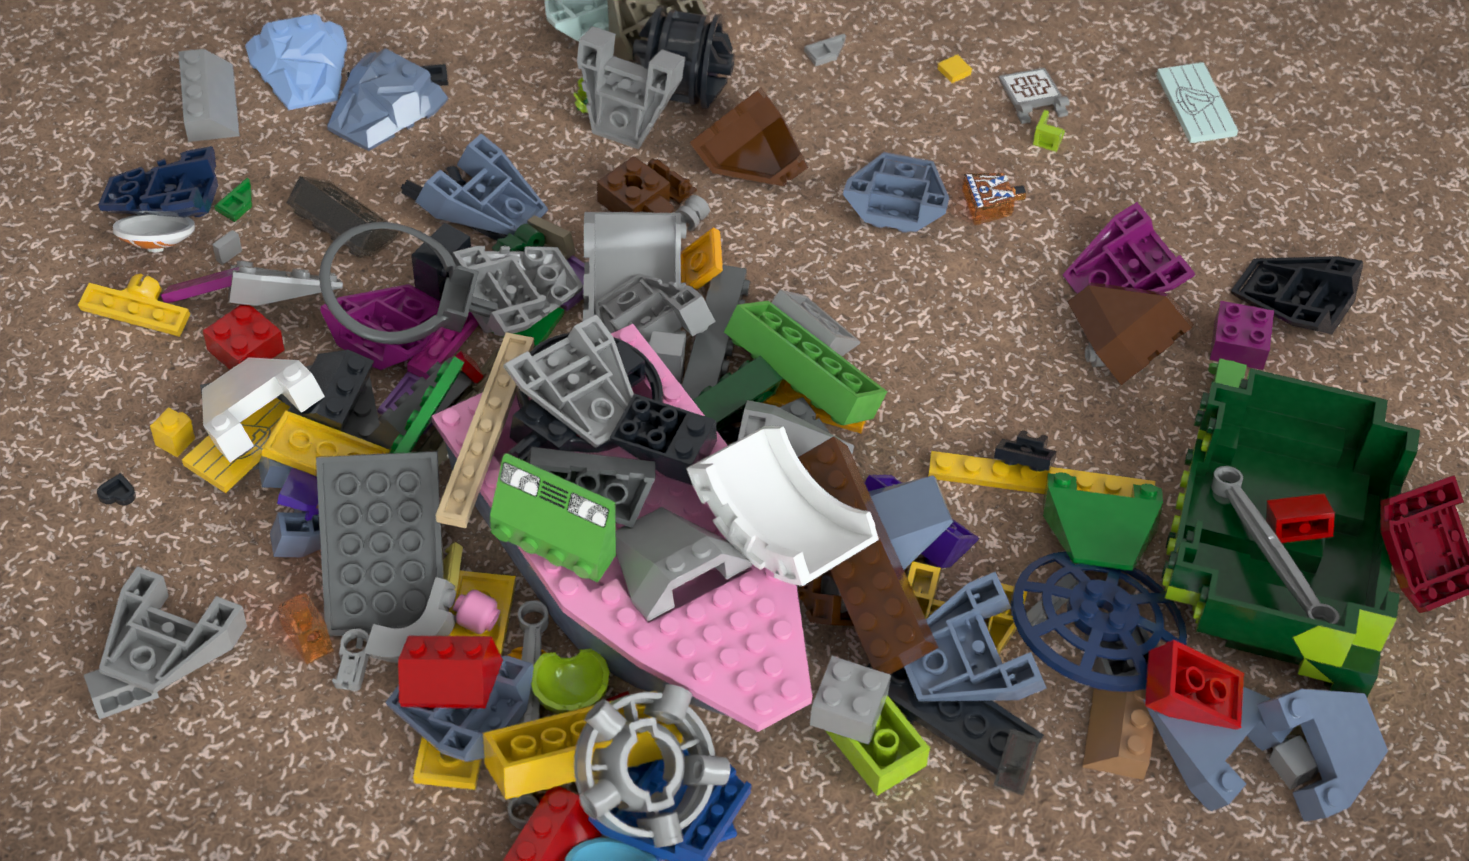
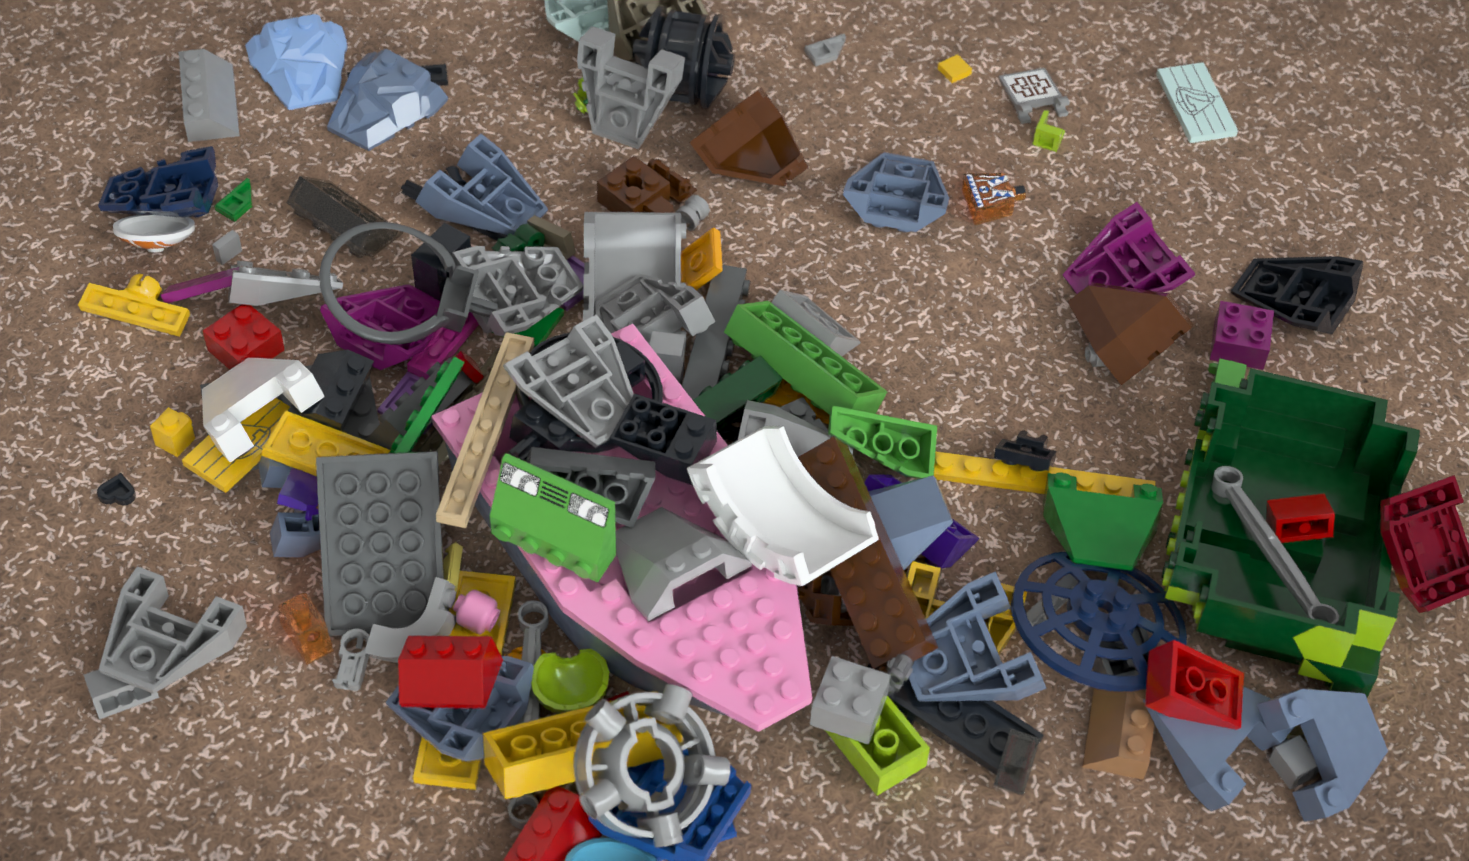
none -> bright green wedge [828,405,937,479]
none -> flat silver bar [886,654,913,695]

